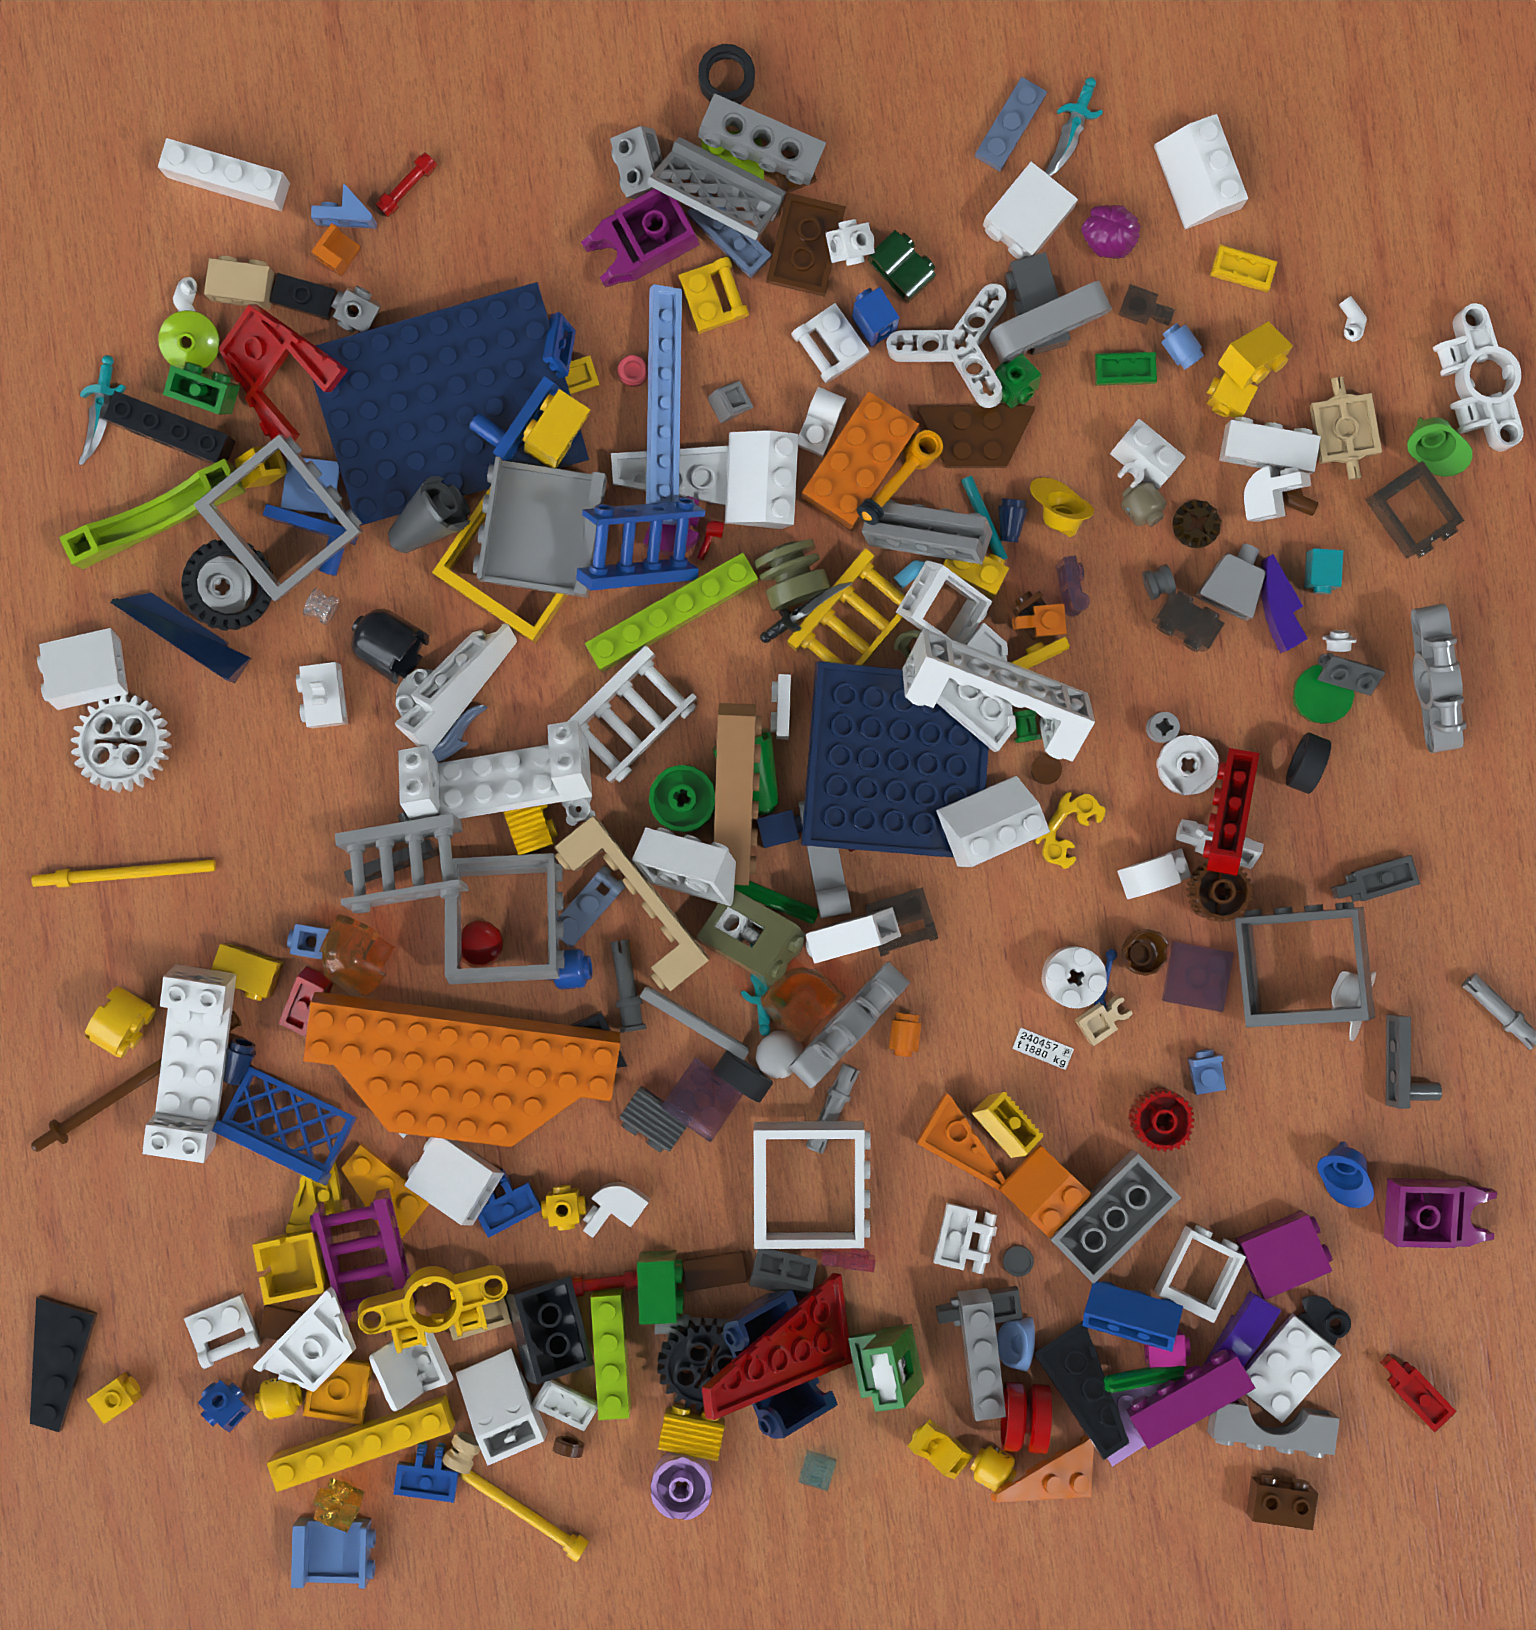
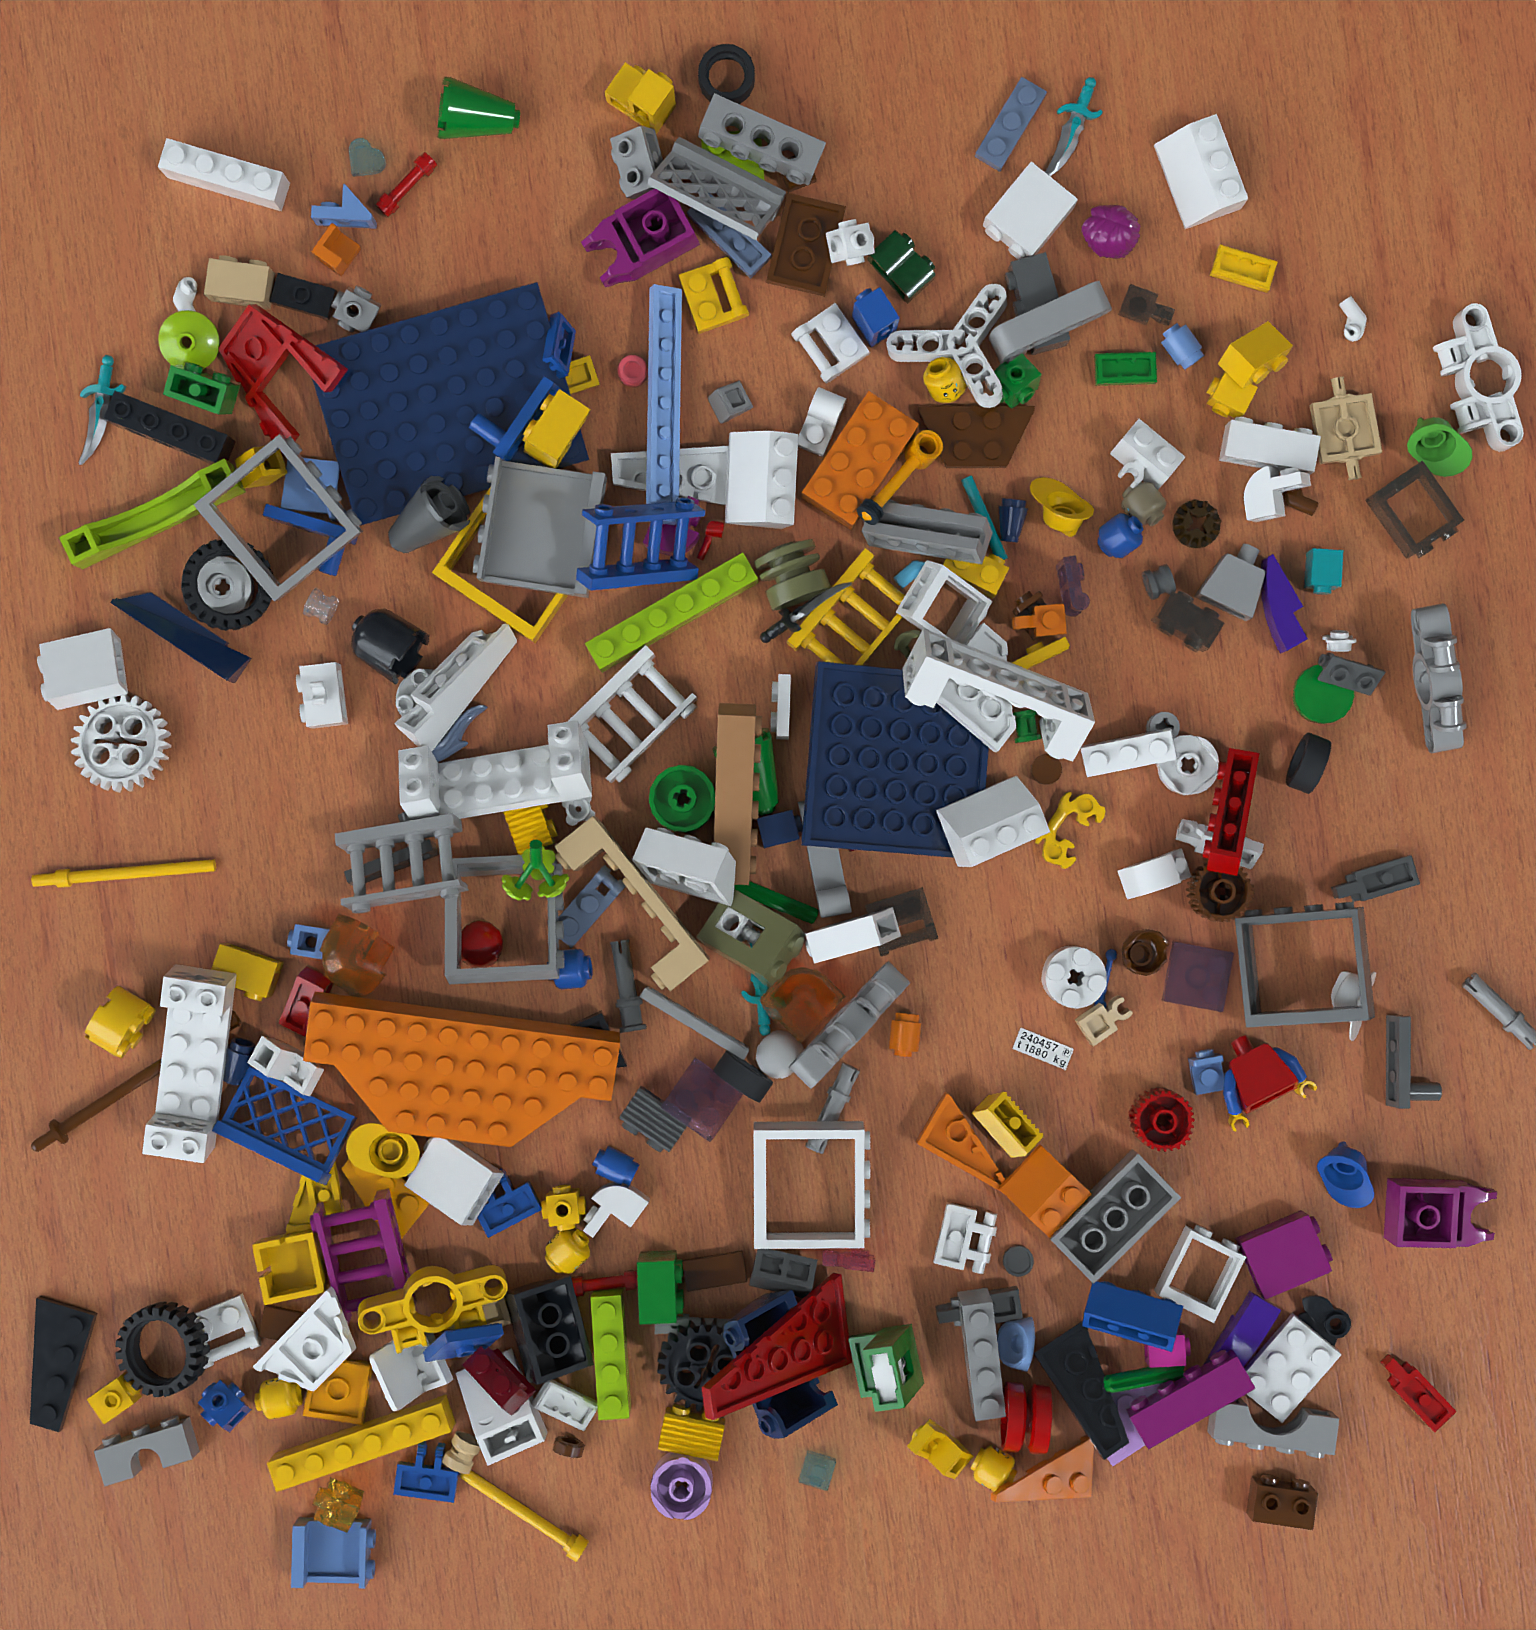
none -> light grey arch [94,1415,200,1487]
none -> black tyre [115,1302,210,1397]
none -> white brick [247,1036,324,1096]
none -> yellow piece [346,1123,420,1179]
none -> clear light blue tile [349,138,386,177]
none -> blue plate [423,1323,504,1362]
none -> green cone [437,76,520,139]
none -> dark red window [462,1346,536,1416]
none -> lime plant [501,840,570,900]
none -> yellow head [545,1229,590,1274]
none -> blue brick [592,1146,640,1186]
none -> yellow brick [605,62,676,134]
none -> yellow head [923,357,967,403]
none -> white plate [1080,728,1178,777]
none -> blue head [1097,513,1144,558]
none -> red torso [1223,1035,1317,1132]

